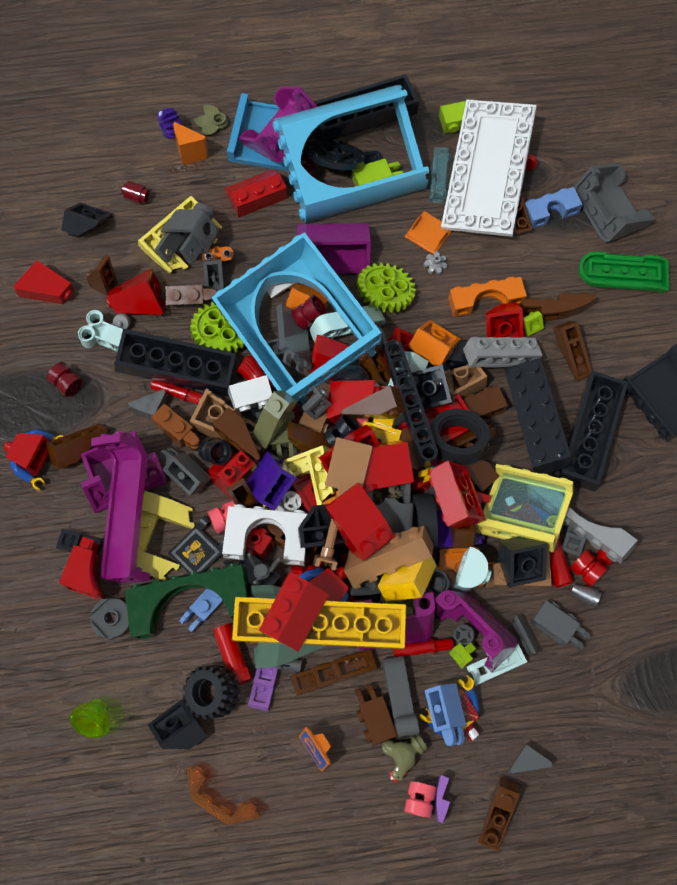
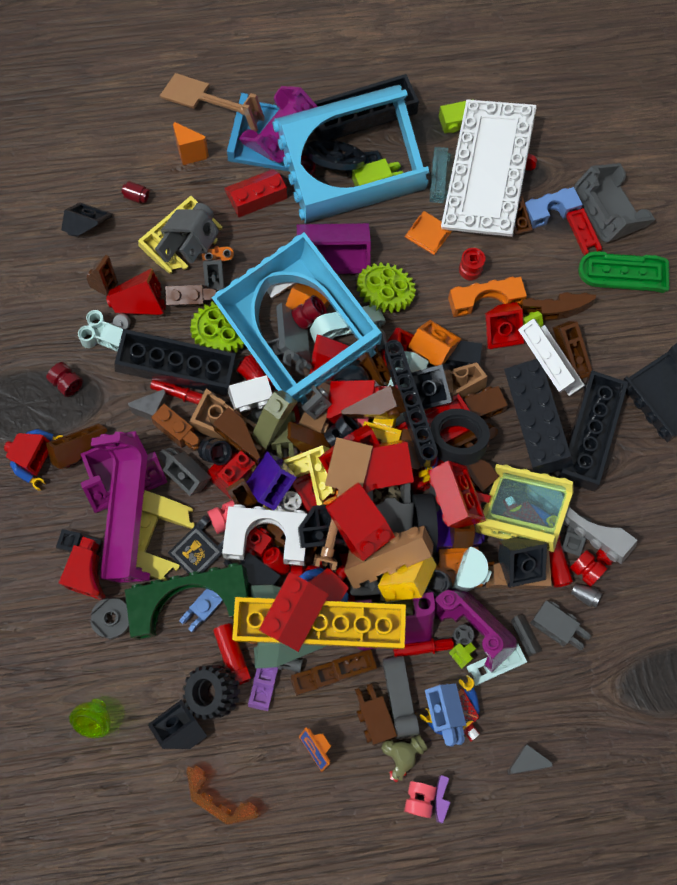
red slope [13,260,74,305] -> none
dark purple gear [157,107,182,139] -> none
olive plate [193,105,228,135] -> none
dark grey plant [247,553,281,585] -> none
light grey plant [424,251,447,275] -> none
light grey brick [463,337,543,367] -> none
reddish brown slope [478,776,520,851] -> none
none -> medium nougat piece [160,73,265,132]
none -> red brick [263,547,291,575]
none -> red wheel [459,248,485,281]
none -> white fence [518,319,585,396]
none -> red hinge [566,208,602,256]

